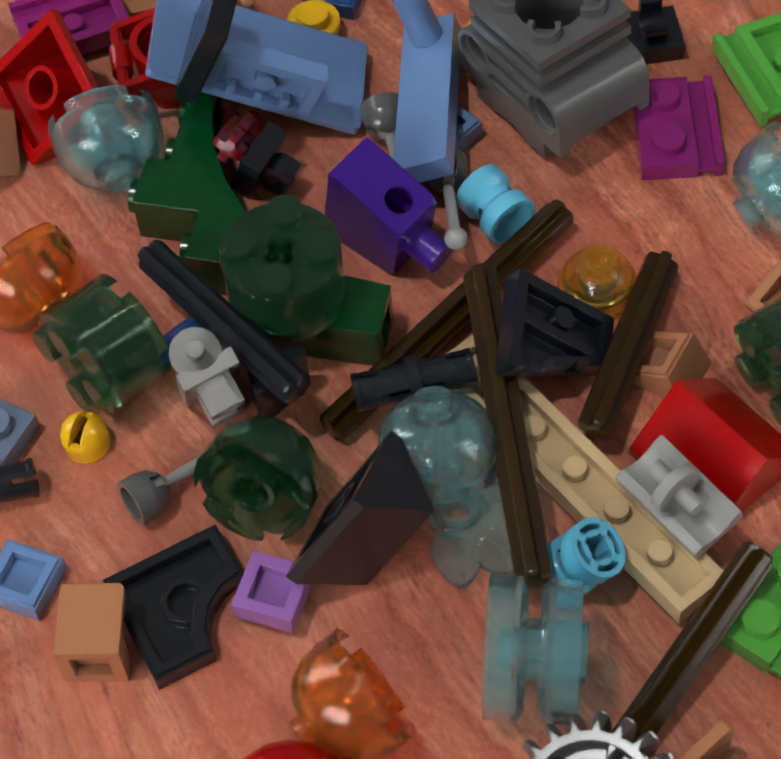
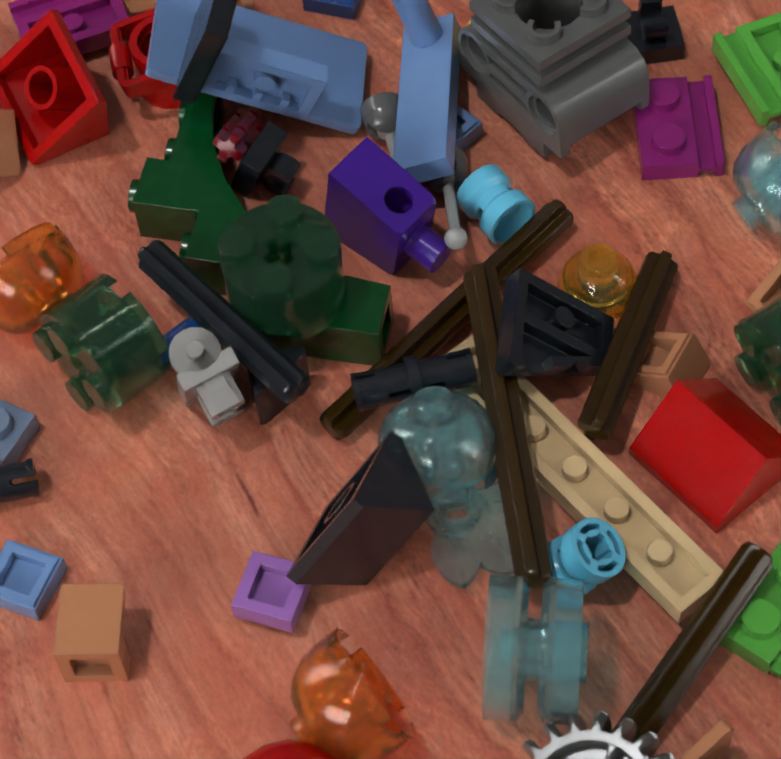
clear light blue cylinder [48,85,164,193] -> none
yellow hinge [60,411,111,464] -> none
black tile [103,524,243,690] -> none
dark grey hinge [117,426,255,525] -> none
clear green cylinder [193,415,323,541] -> none
yellow plate [287,0,340,35] -> none
light grey hips [616,435,743,560] -> none

